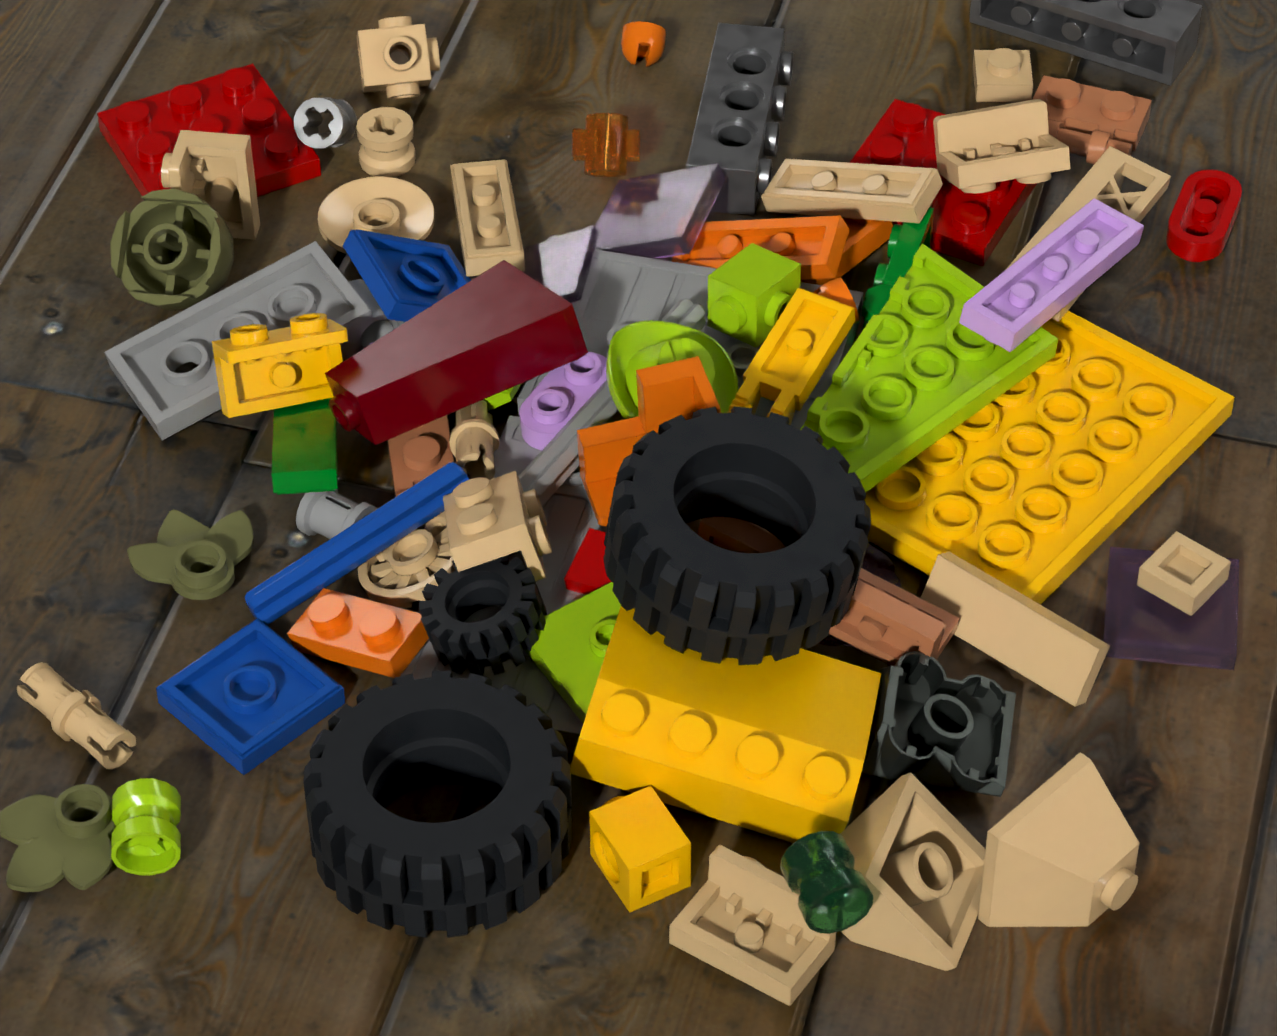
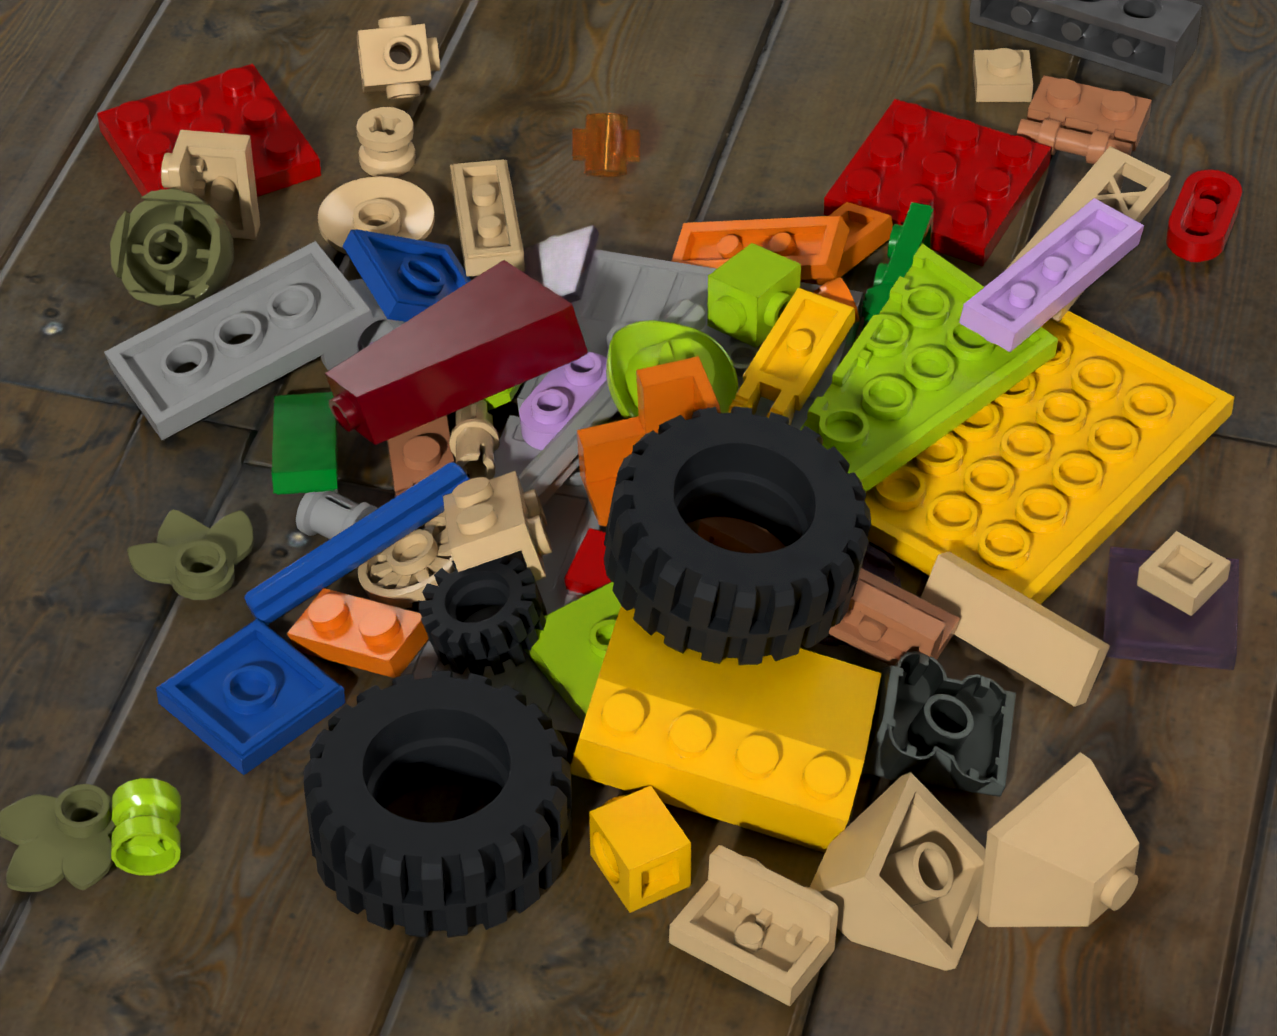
tan pin [17,662,136,770] -> none
yellow bracket [212,313,349,418] -> none
light grey bush [294,97,357,149] -> none
clear purple tile [584,163,726,259] -> none
orange hinge [621,21,666,67] -> none
flat silver brick [686,23,793,216] -> none
tan tile [761,158,943,224] -> none
clear green wheel [780,831,873,934] -> none
tan bracket [933,99,1071,194] -> none

